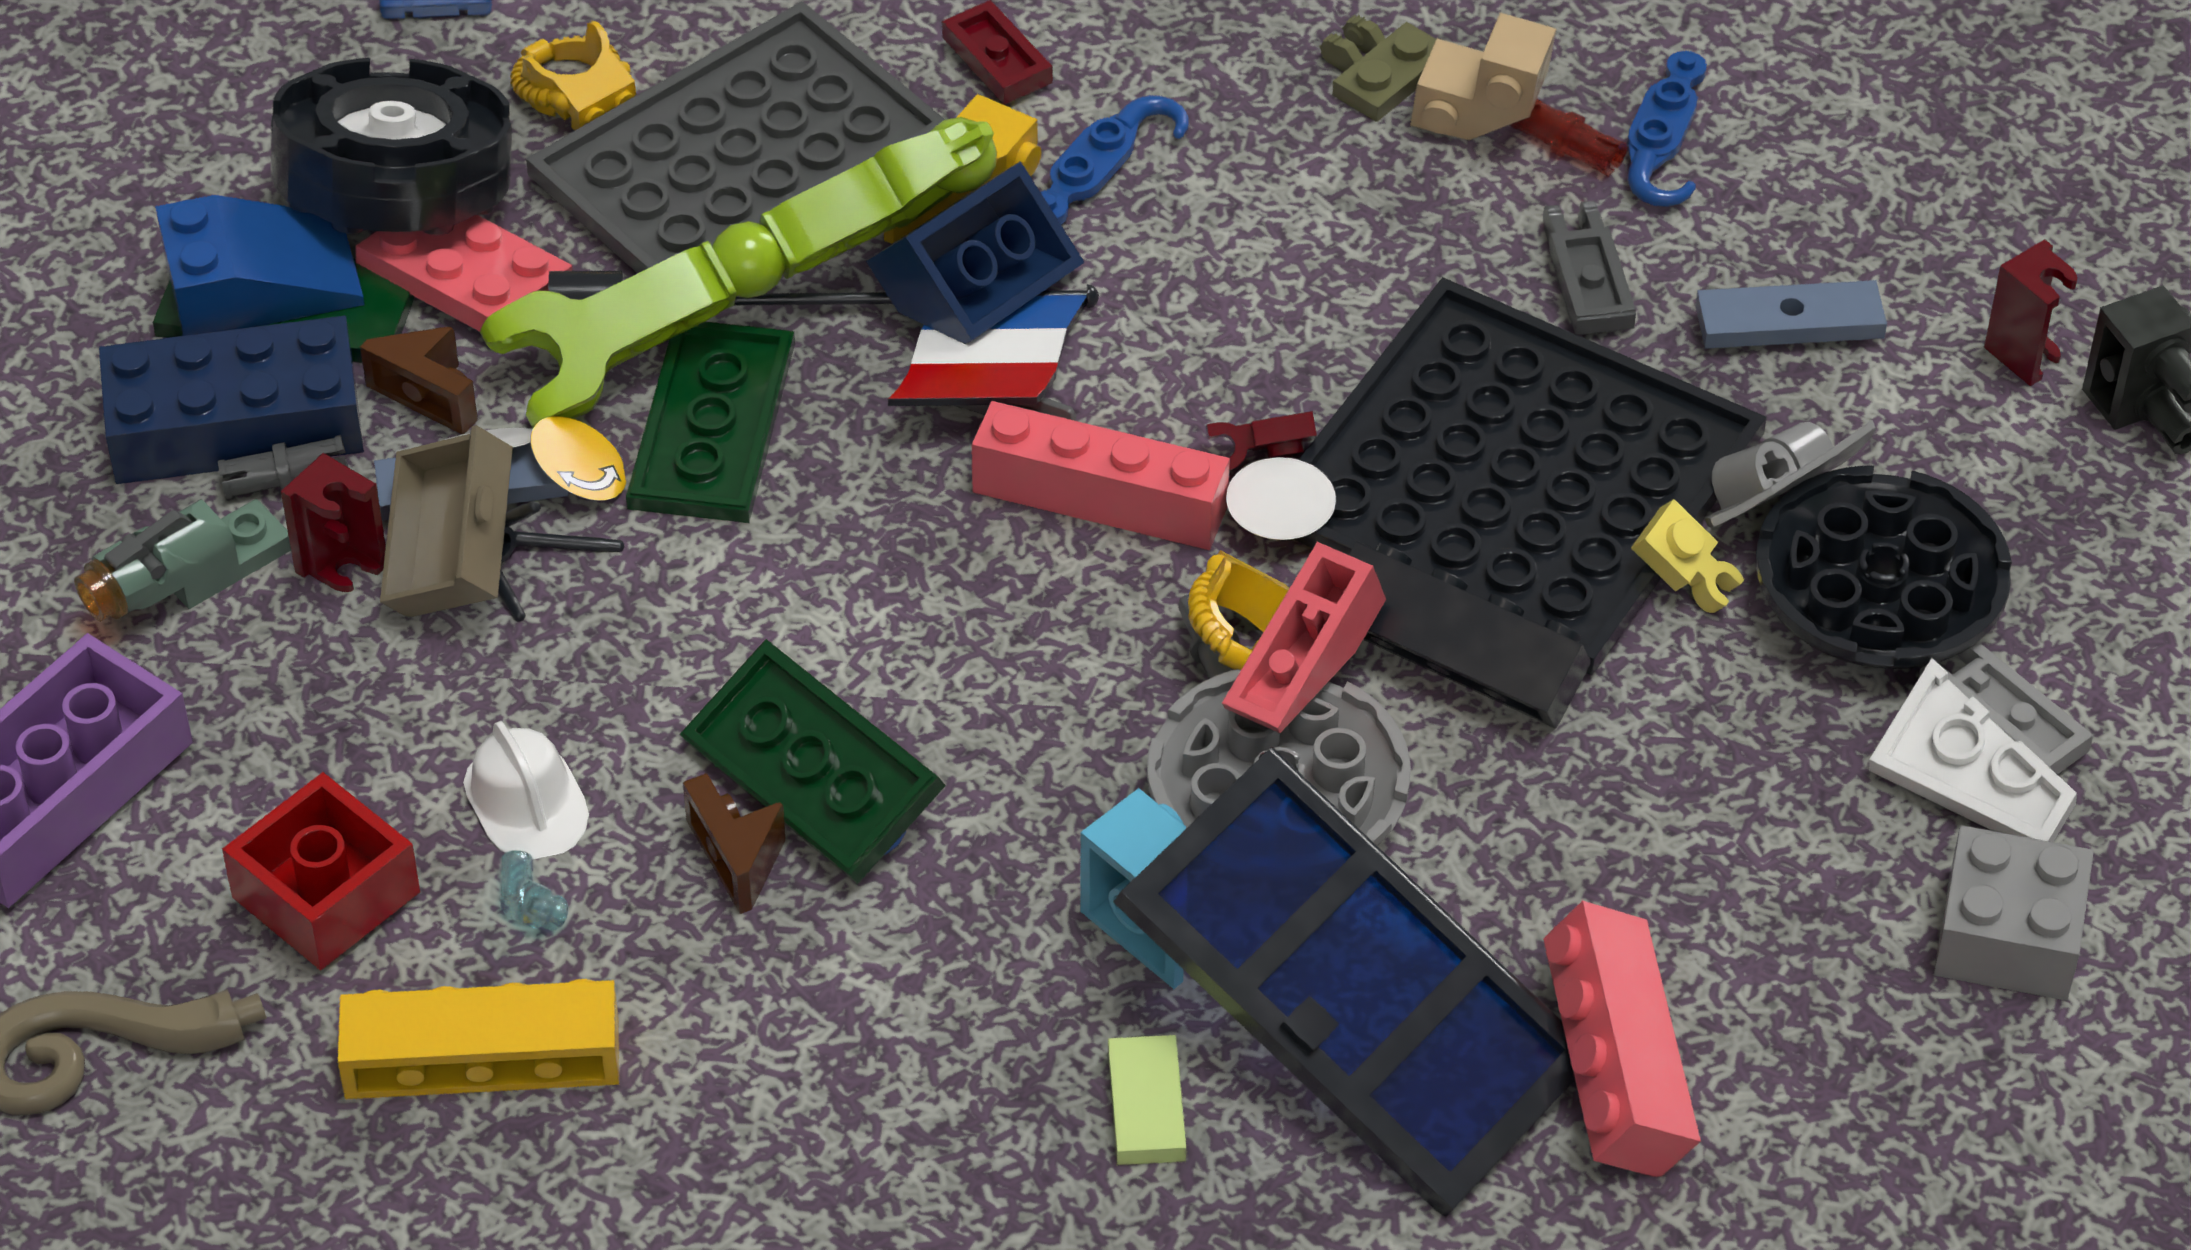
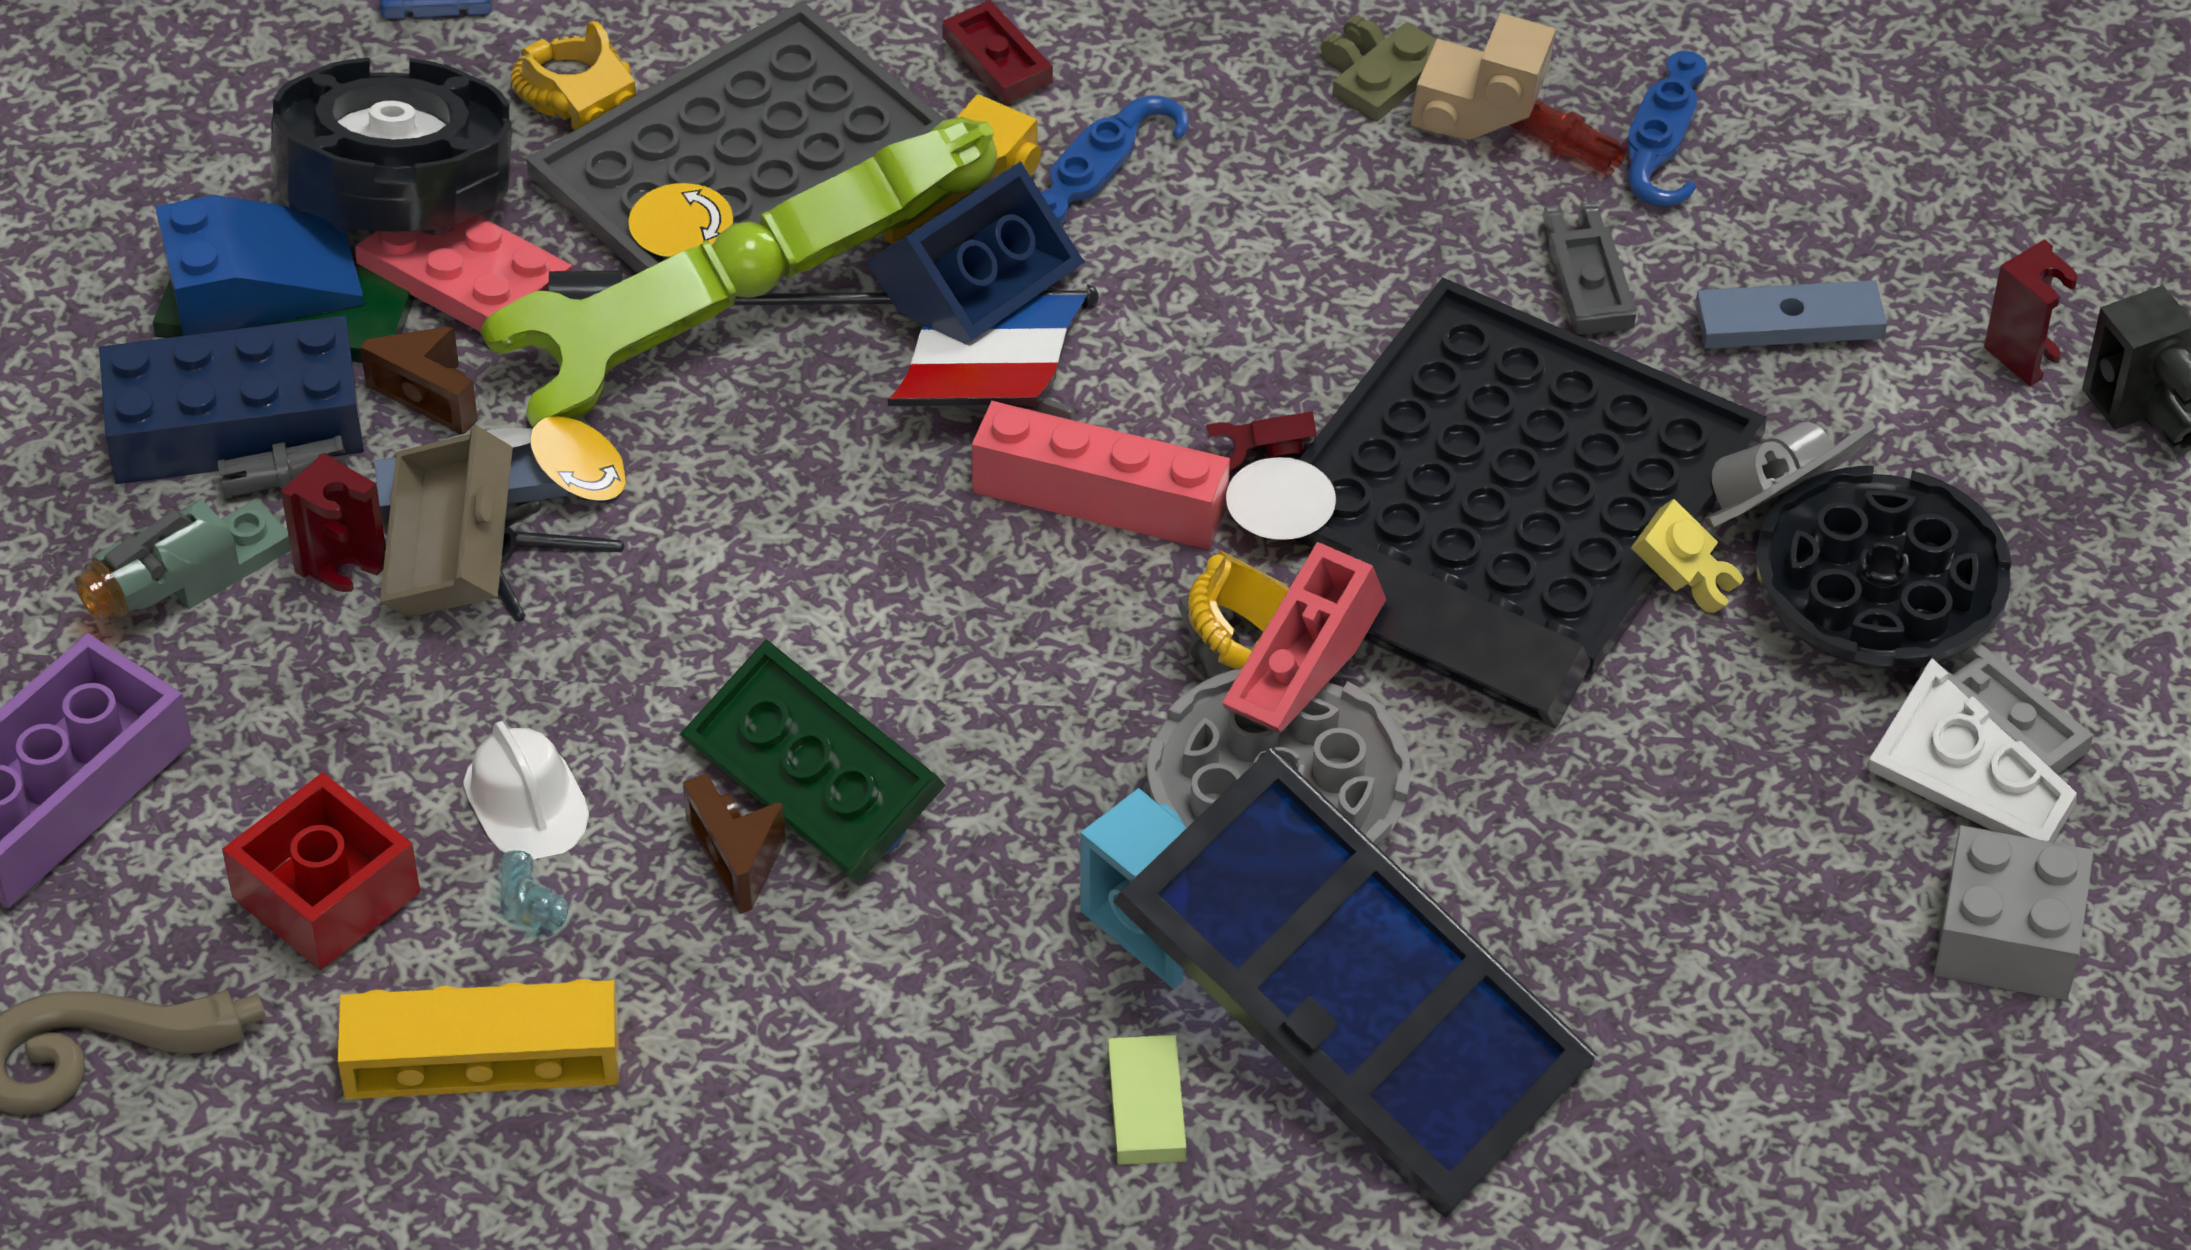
dark green tile [626,321,795,523] -> none
coral brick [1543,900,1701,1177] -> none
none -> yellow sticker [629,183,733,257]

